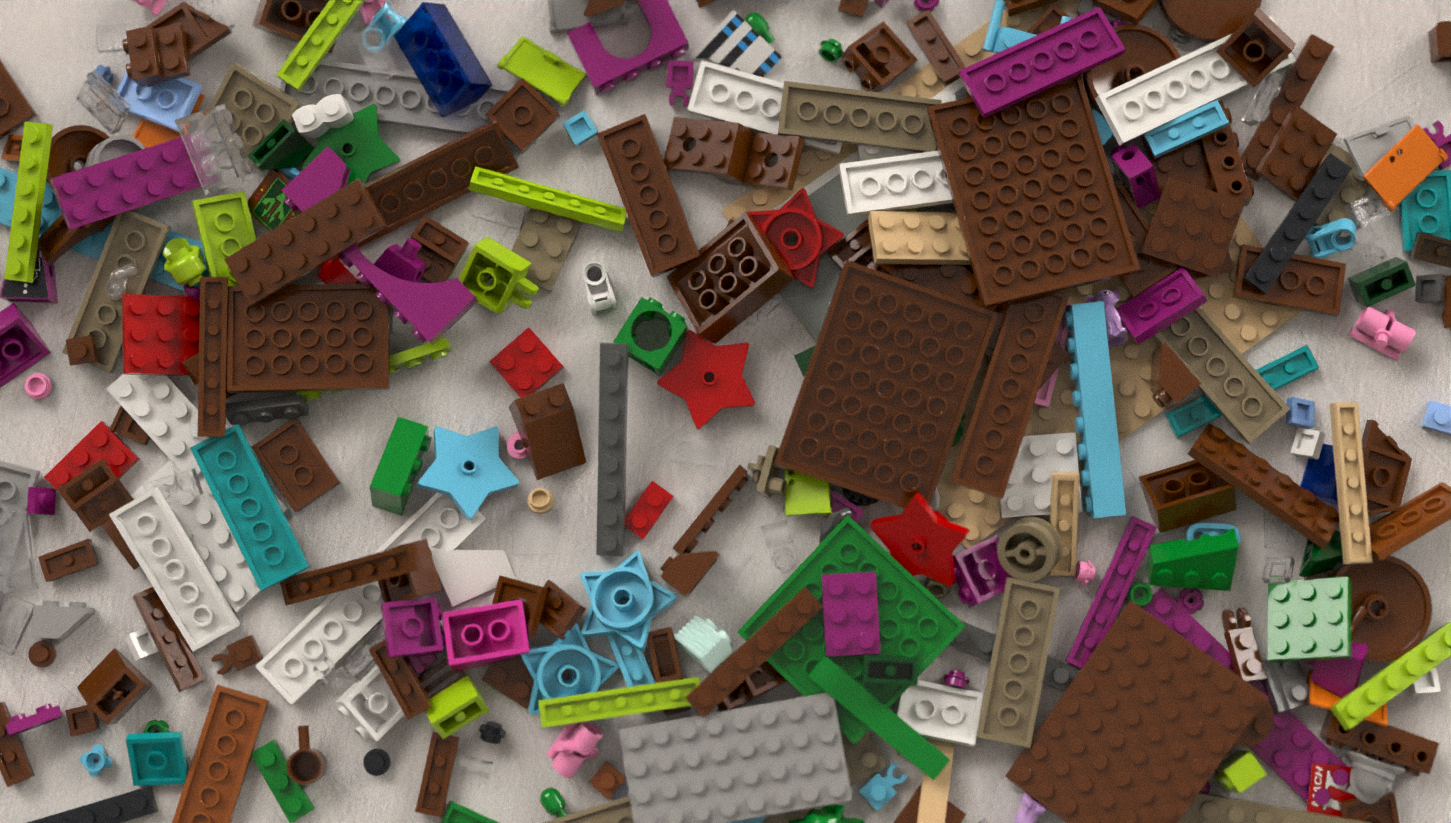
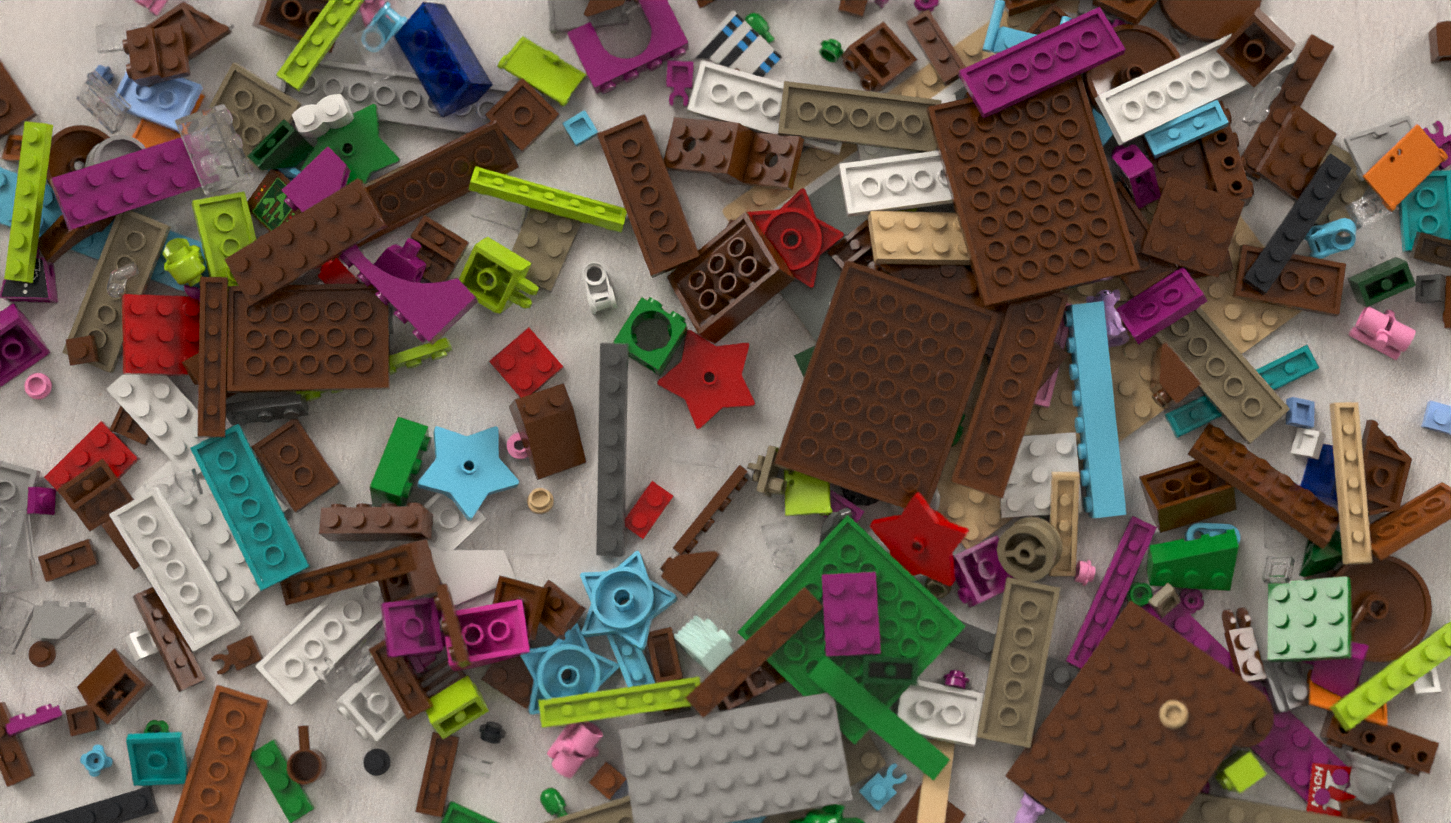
none -> reddish brown brick [319,503,433,541]
none -> reddish brown plate [433,583,472,668]
none -> dark tan tile [1148,583,1181,619]
none -> tan plate [1160,701,1188,728]

